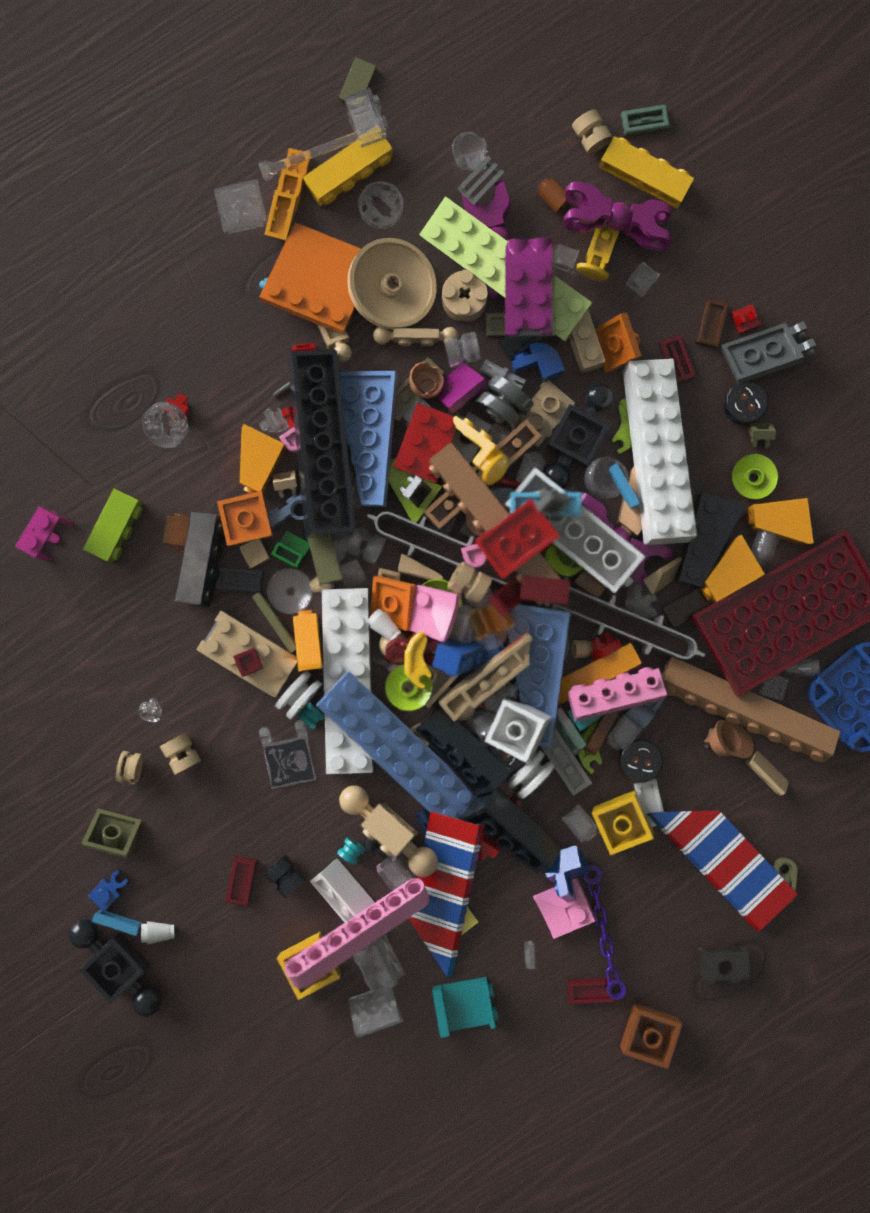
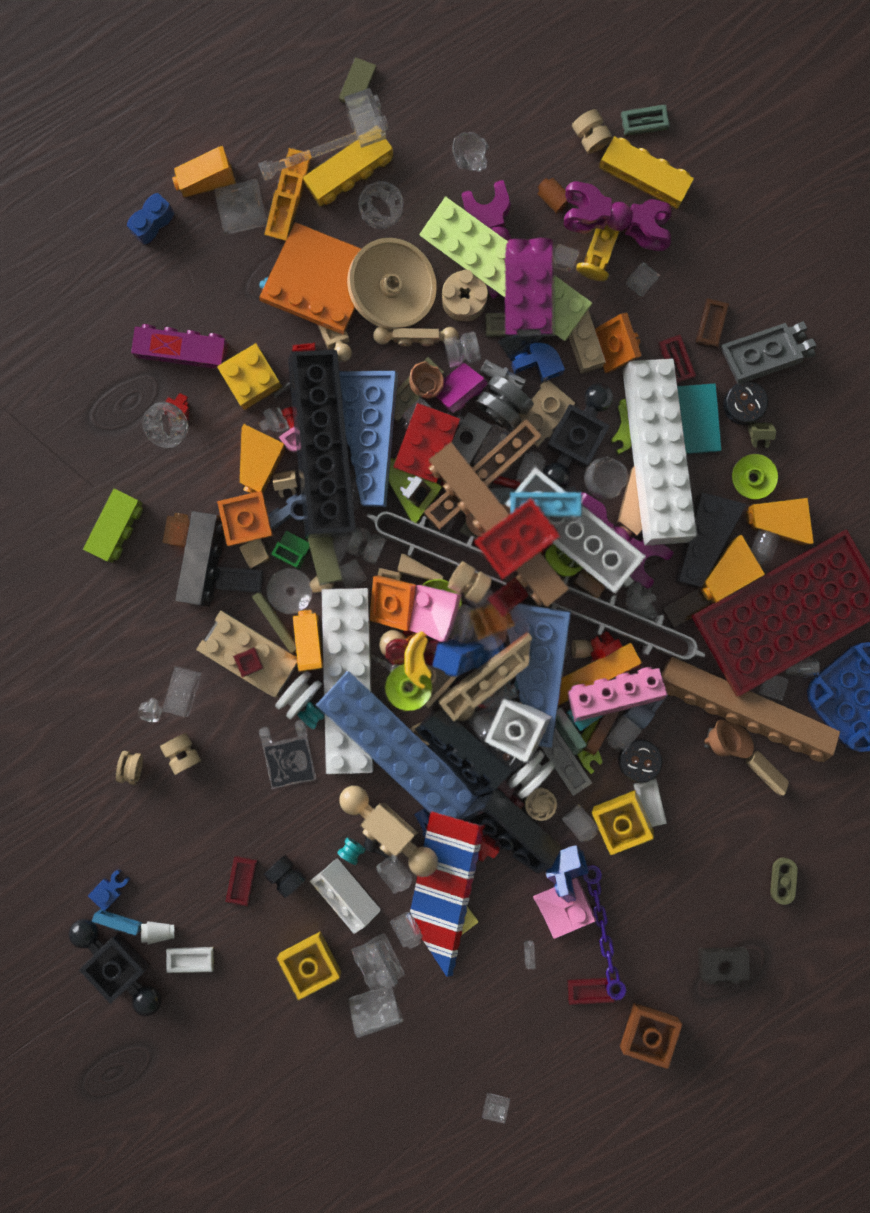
dark pink window [15,506,74,562] -> none
olive slope [81,809,142,858] -> none
bright pink beam [285,878,430,989] -> none
white cone [367,609,402,641] -> none
teal panel [432,977,498,1038] -> none
yellow piece [453,416,509,485] -> none
light grey tile [457,156,504,205] -> none
bright pink tile [461,544,487,568] -> none
dark red tile [520,575,570,604] -> none
dark grey tile [536,486,570,516] -> none
dark azure tile [609,463,640,510] -> none
tan slope [644,557,682,594] -> none
sticker [647,811,798,931] -> none
red tile [730,304,761,335] -> none
none -> blue brick [127,193,174,244]
none -> magenta brick [131,324,228,369]
none -> clear brick [162,667,201,717]
none -> white tile [166,947,214,973]
none -> light orange slope [173,146,235,197]
none -> yellow brick [217,343,282,410]
none -> clear brick [390,911,423,949]
none -> clear tile [482,1093,510,1124]
none -> tan wheel [524,787,557,821]
none -> teal tile [677,384,721,454]

